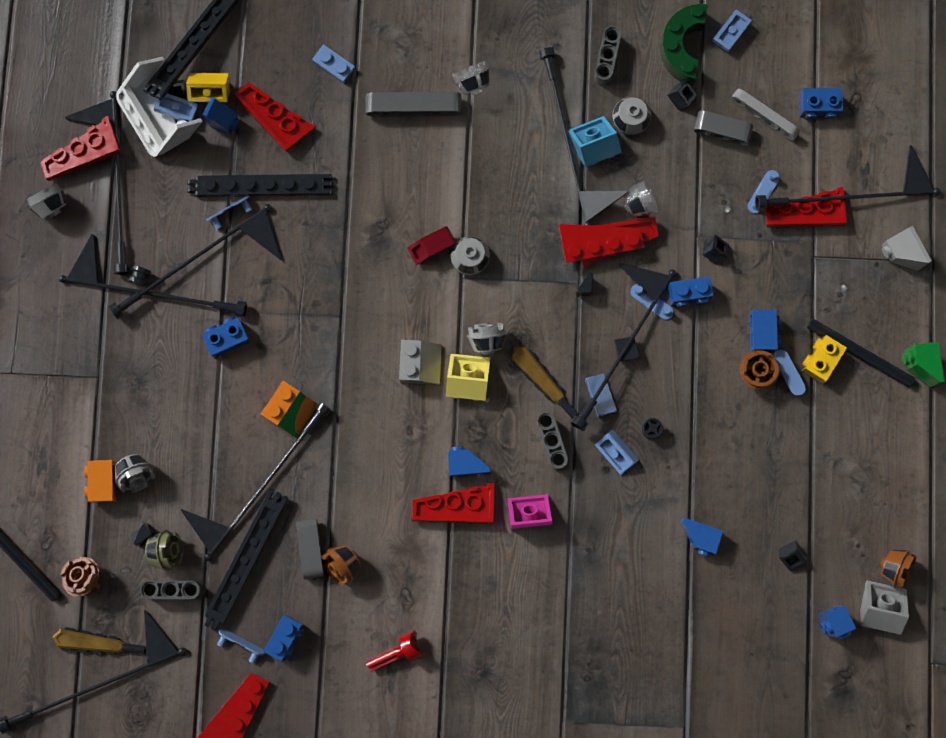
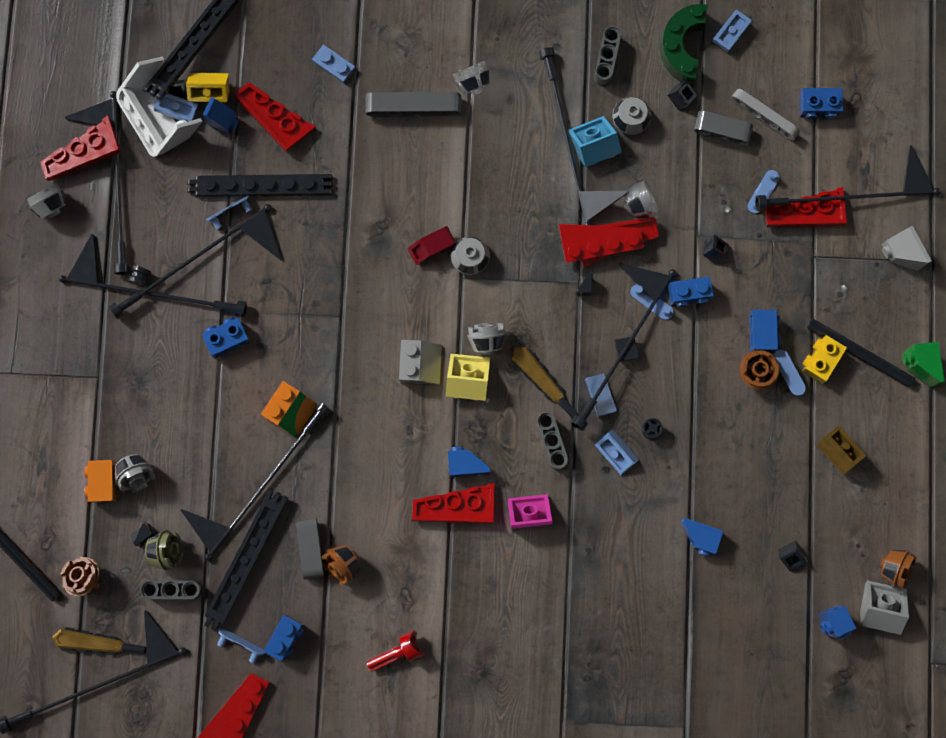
none -> pearl gold brick [816,425,866,475]

